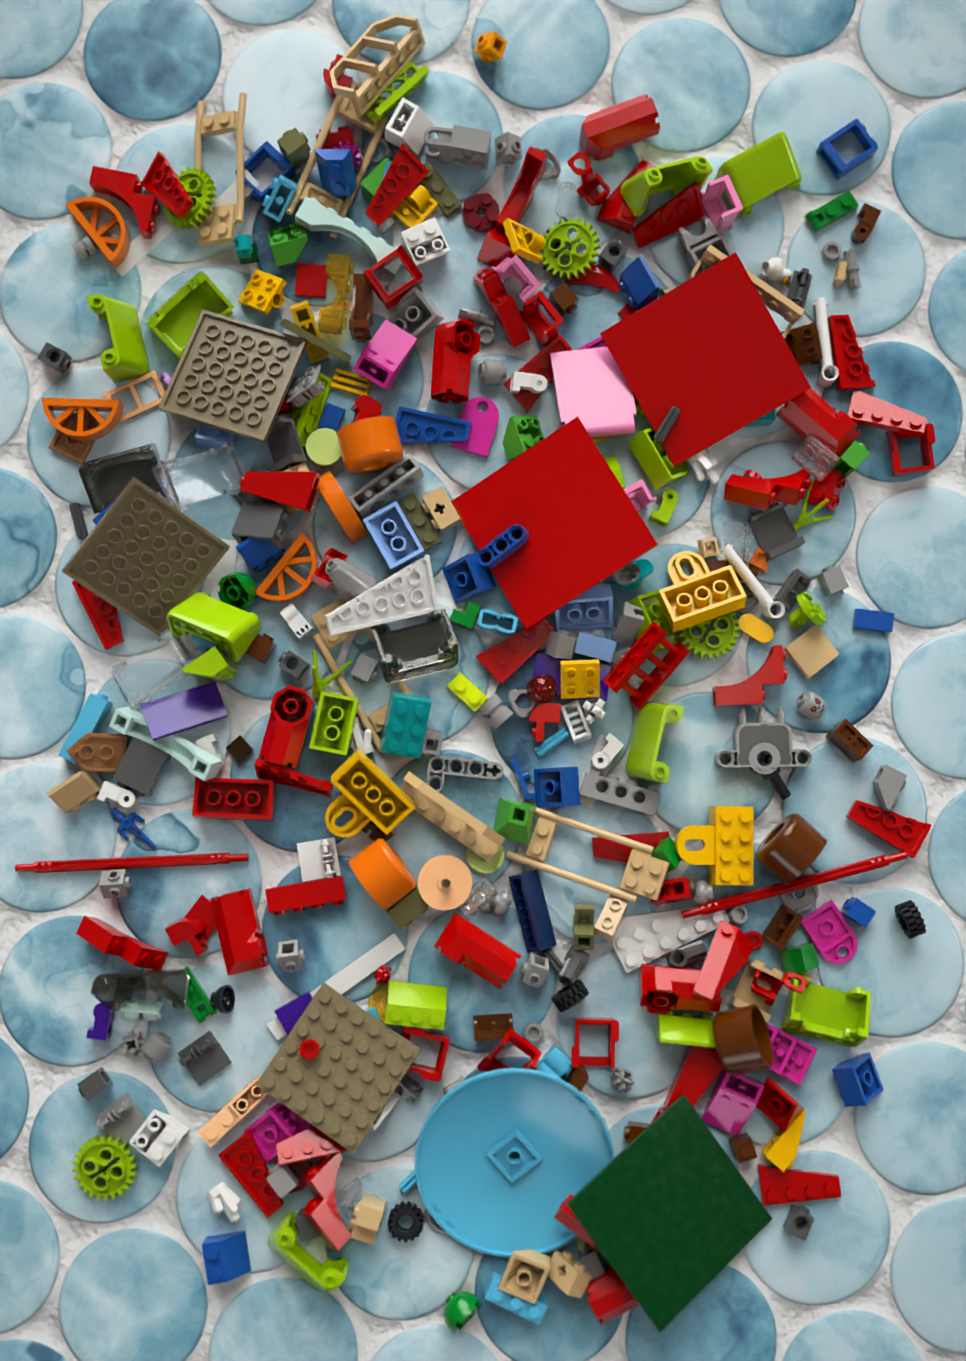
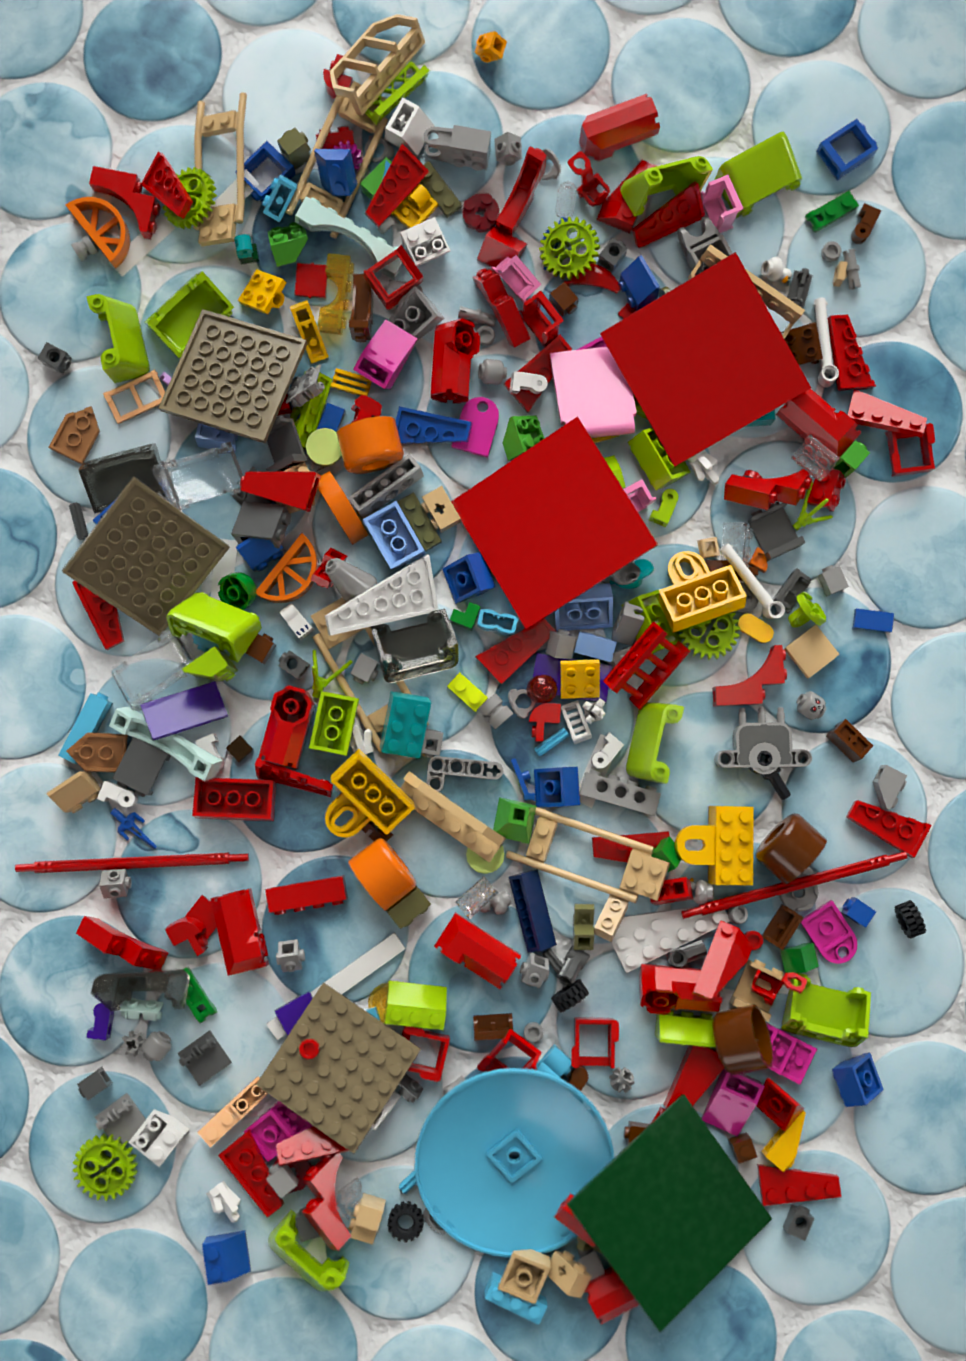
orange window [42,398,124,441] -> none
black piece [210,985,235,1014] -> none
olive tile [279,319,351,363] -> none
white hinge [297,837,341,882] -> none
red plate [374,965,392,984] -> none
light nougat piece [418,855,472,910] -> none
green cylinder [443,1291,483,1334] -> none
blue beam [477,524,529,568] -> none
yellow plate [503,218,545,264] -> none
light grey tile [503,277,522,297] -> none
dark grey axle [654,406,681,443] -> none

